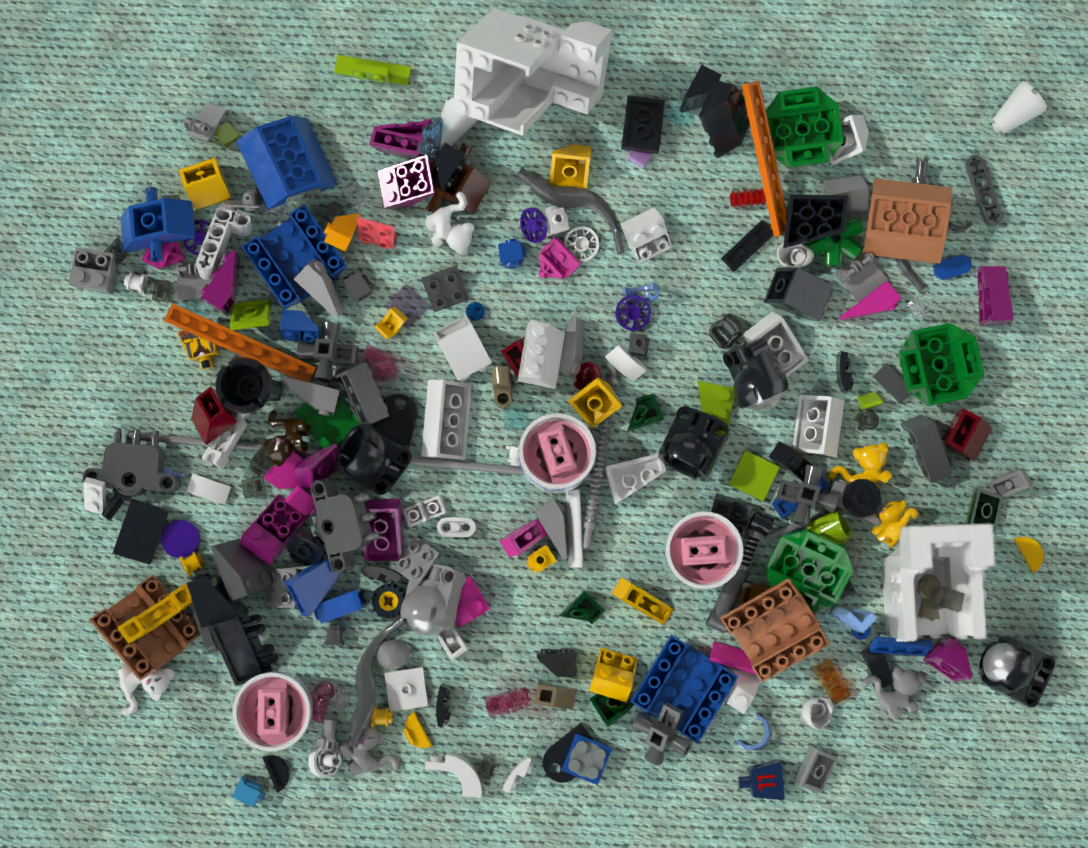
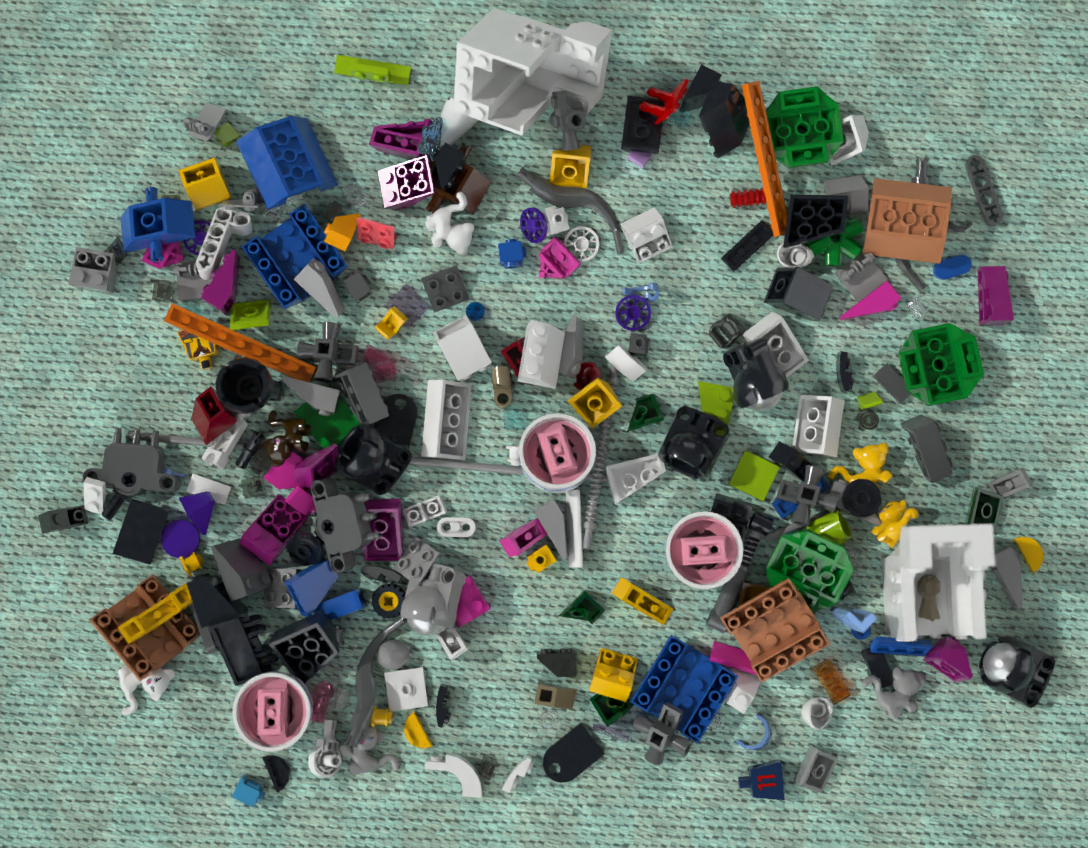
white brick [124,272,149,294] -> none
blue slope [280,310,321,342] -> none
clear pink slope [484,687,531,716] -> none
light grey piece [561,733,612,785] -> none
clear smoke panel [930,586,965,612] -> none
dark red slope [942,409,992,462] -> none
white cone [991,81,1048,134] -> none
none -> pearl dark grey slope [38,505,88,534]
none -> dark purple slope [179,491,215,535]
none -> black pin [235,431,265,469]
none -> black wedge [269,610,339,684]
none -> dark grey brick [550,91,586,151]
none -> piece [592,723,630,743]
none -> red plate [639,79,689,125]
none -> light grey slope [991,546,1022,609]

